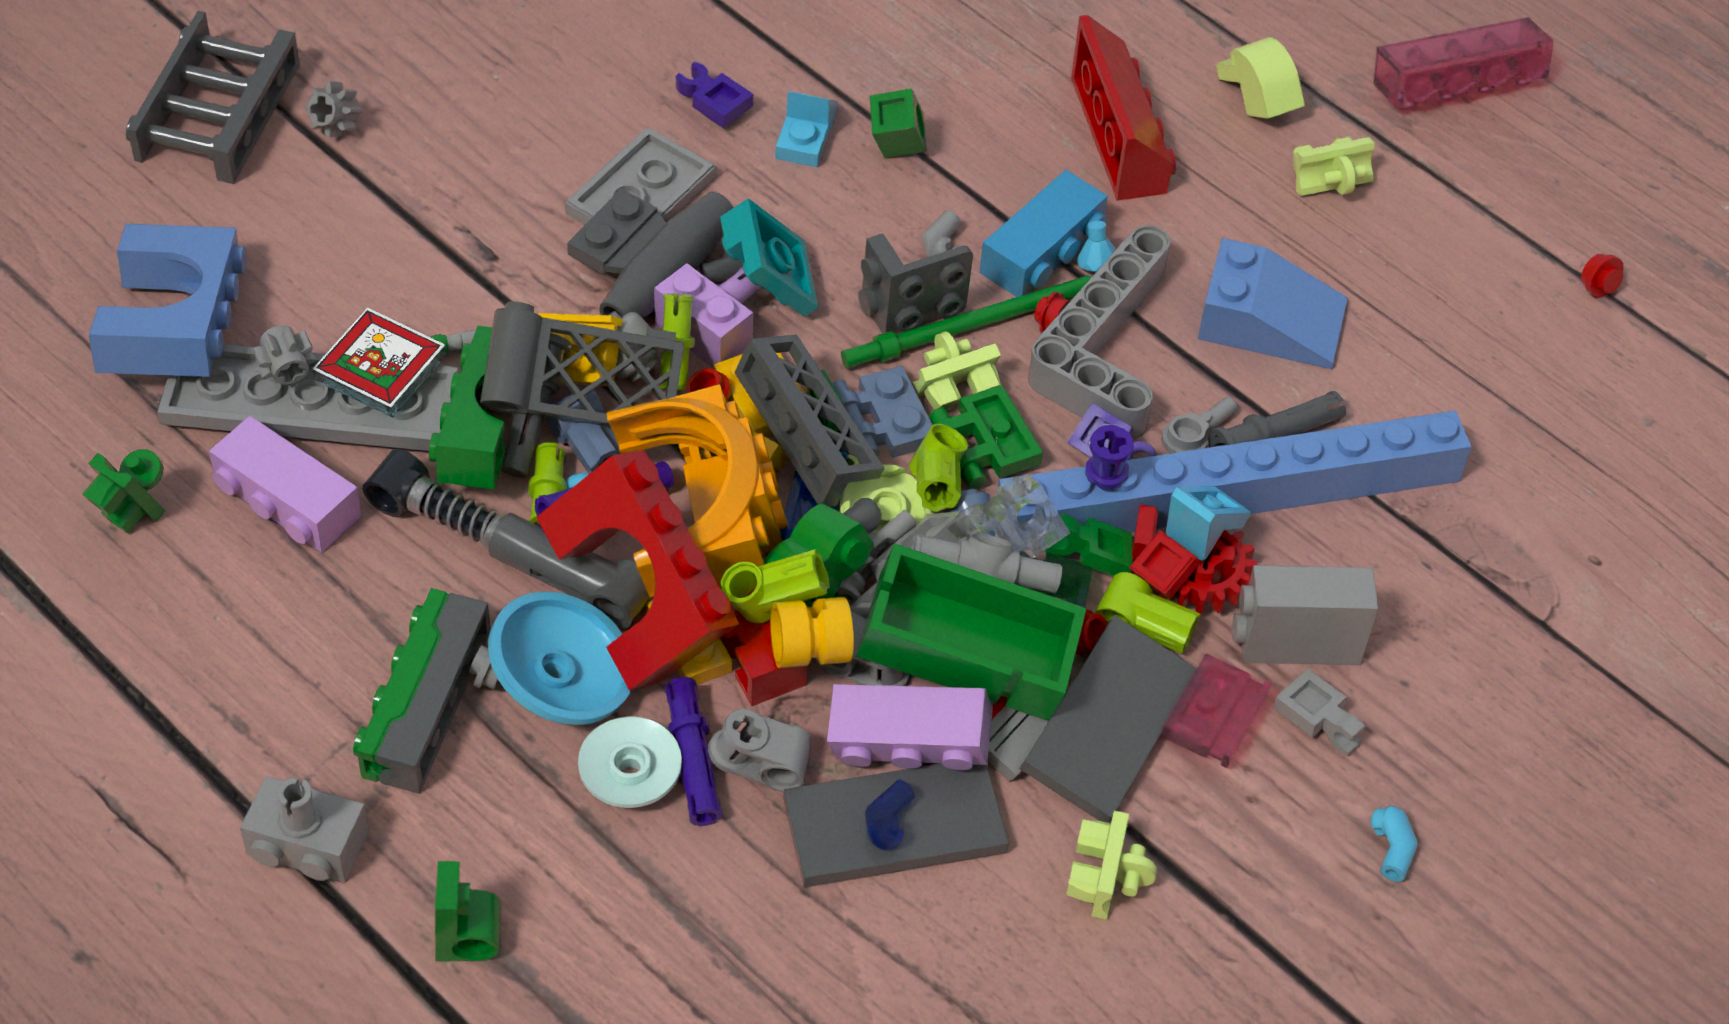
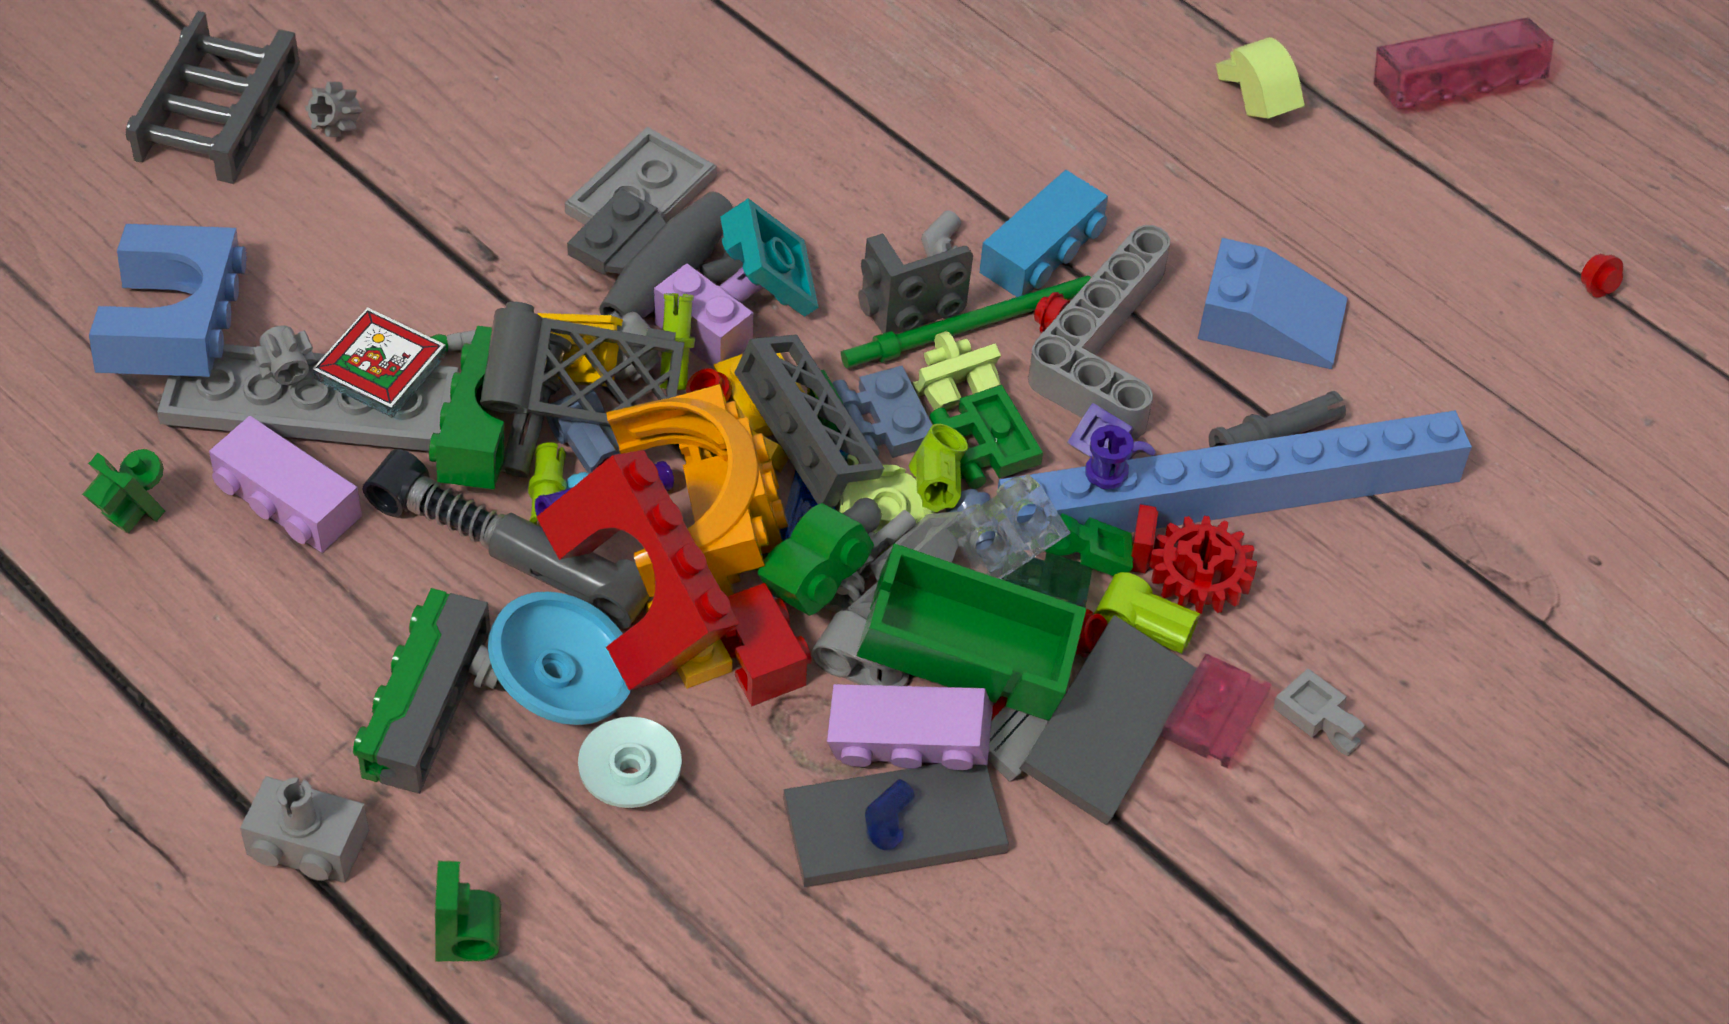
dark purple pin [664,677,723,826] -> none
dark purple plate [676,62,753,129] -> none
light grey piece [708,708,812,792] -> none
lime piece [720,549,830,623] -> none
yellow wheel [770,597,854,668] -> none
medium azure slope [775,91,839,167] -> none
green brick [869,88,927,159] -> none
light grey pin [910,533,1062,594] -> none
yellowish green hips [1066,810,1157,920] -> none
red slope [1071,15,1176,201] -> none
medium azure rock [1077,221,1116,271] -> none
red tile [1129,530,1201,600] -> none
light grey plate [1161,397,1238,453] -> none
medium azure slope [1166,486,1252,561] -> none
light grey brick [1232,565,1378,665] -> none
yellowish green hips [1293,137,1375,196] -> none
medium azure arm [1370,805,1418,882] -> none

